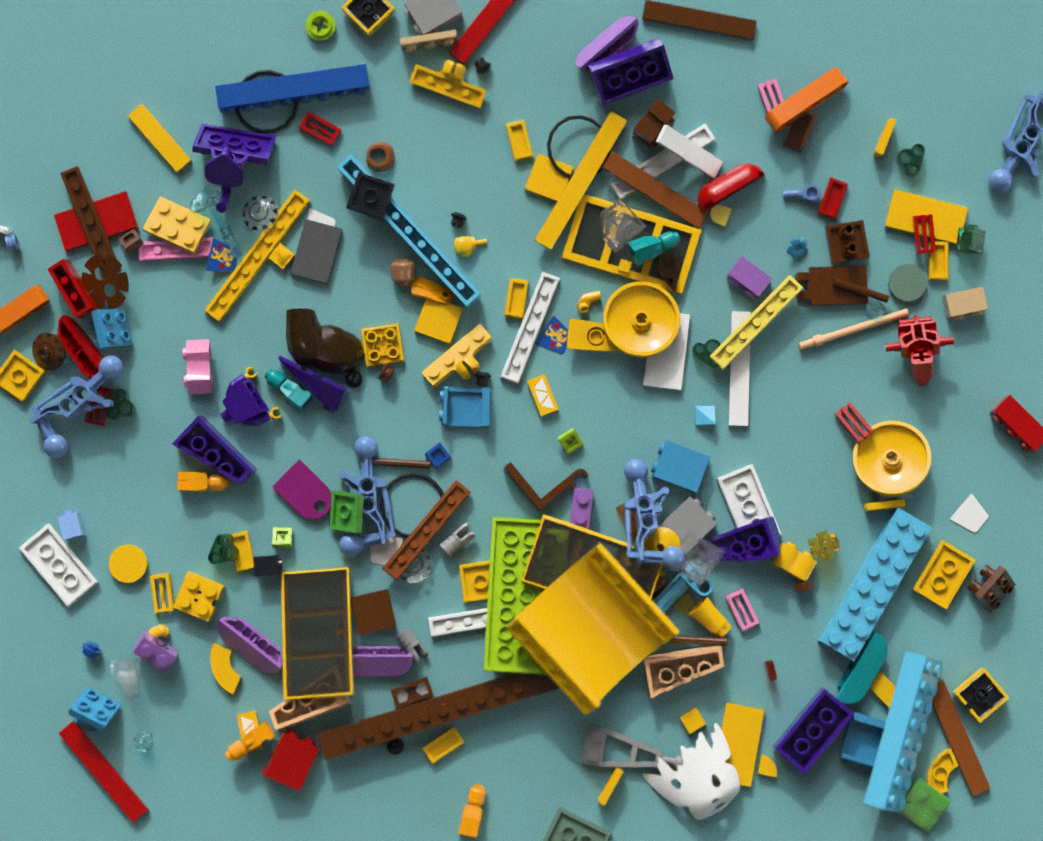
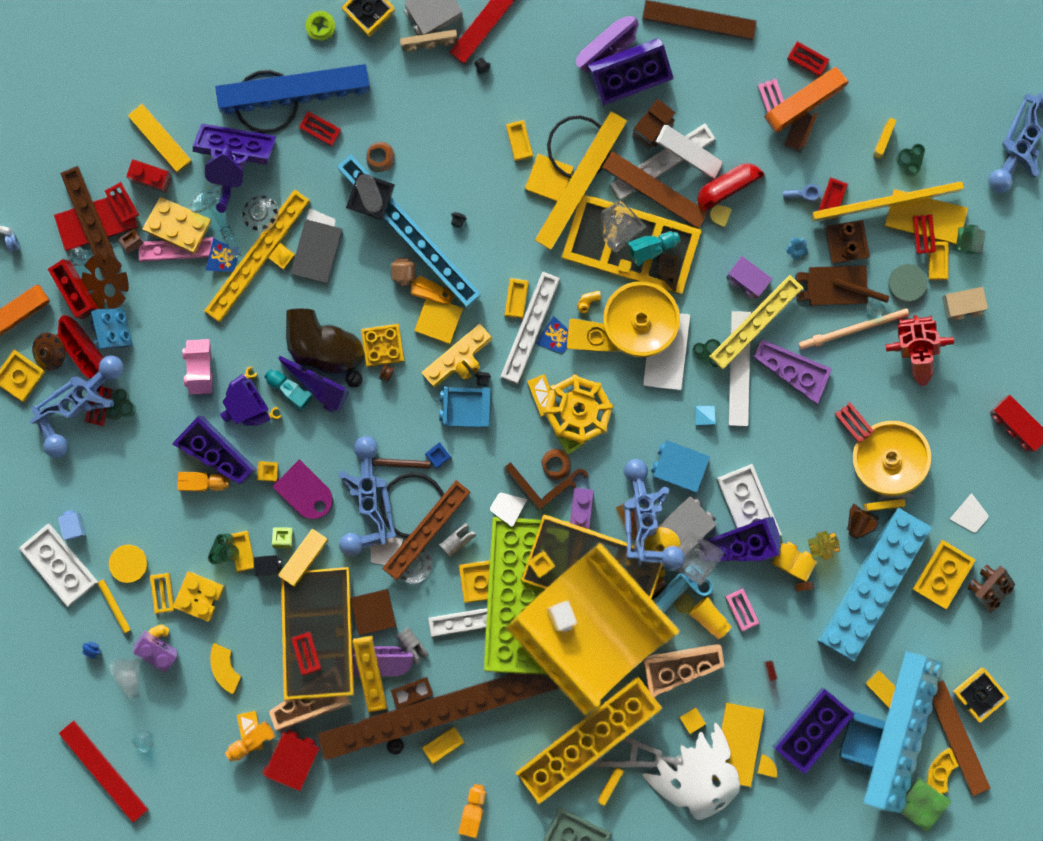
dark azure plate [68,687,121,734] -> none
medium lavender brick [217,617,283,674] -> none
bright green plate [329,490,364,533] -> none
yellow plate [409,60,487,108] -> none
yellow piece [454,236,487,258] -> none
reddish brown bar [669,635,728,646] -> none
teal brick [835,632,888,704] -> none
none -> clear light blue tile [69,247,90,267]
none -> yellow bar [97,579,131,634]
none -> red tile [104,182,140,225]
none -> red brick [126,159,172,193]
none -> yellow tile [257,461,278,482]
none -> yellow tile [278,529,329,587]
none -> red tile [291,632,322,676]
none -> yellow tile [353,636,388,712]
none -> clear tile [356,174,383,212]
none -> white sticker [490,493,528,526]
none -> yellow tile [515,677,662,804]
none -> yellow plate [528,550,555,578]
none -> dark orange piece [541,449,571,480]
none -> yellow plate [543,374,614,445]
none -> white brick [546,601,577,633]
none -> medium lavender wing [753,339,832,404]
none -> red tile [787,41,830,77]
none -> yellow tile [811,181,964,222]
none -> reddish brown brick [846,503,880,539]

